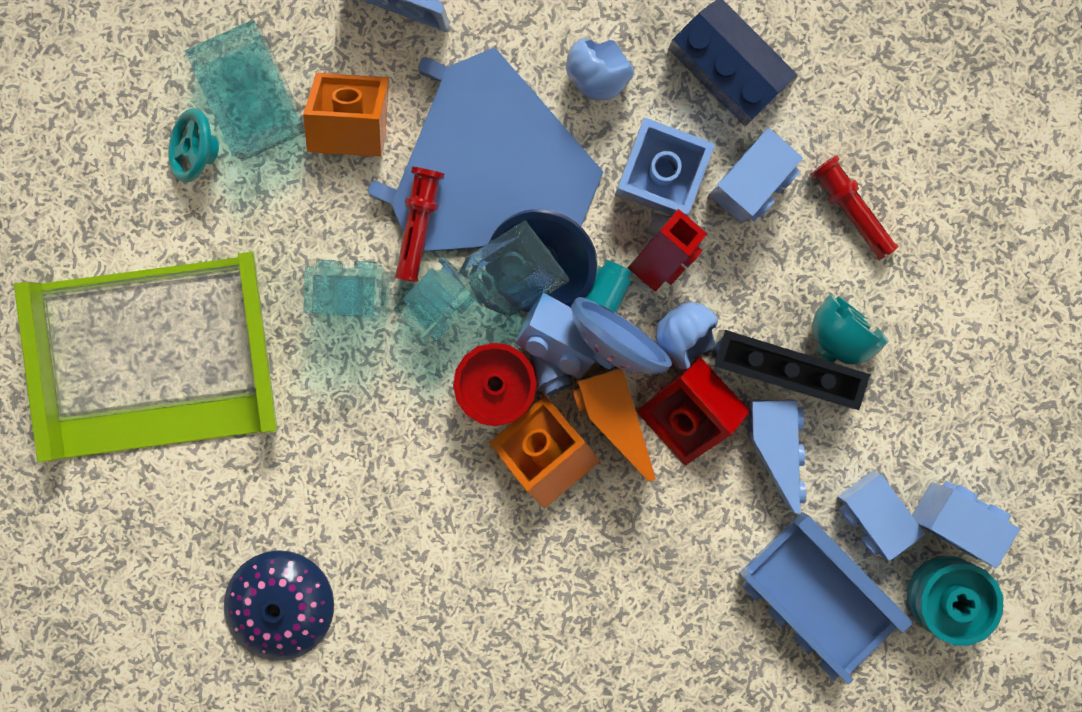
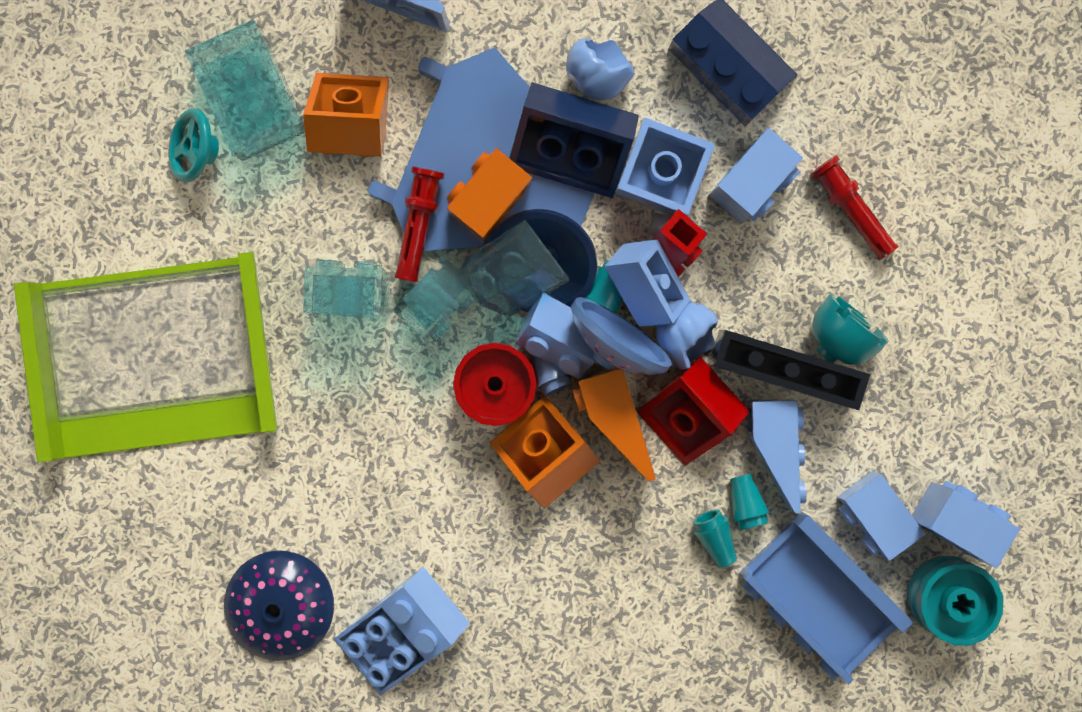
none -> light blue slope [334,566,470,695]
none -> orange brick [446,148,532,243]
none -> dark blue slope [509,82,639,198]
none -> light blue brick [604,239,691,326]
none -> teal cone [693,509,737,568]
none -> teal cone [730,474,770,530]

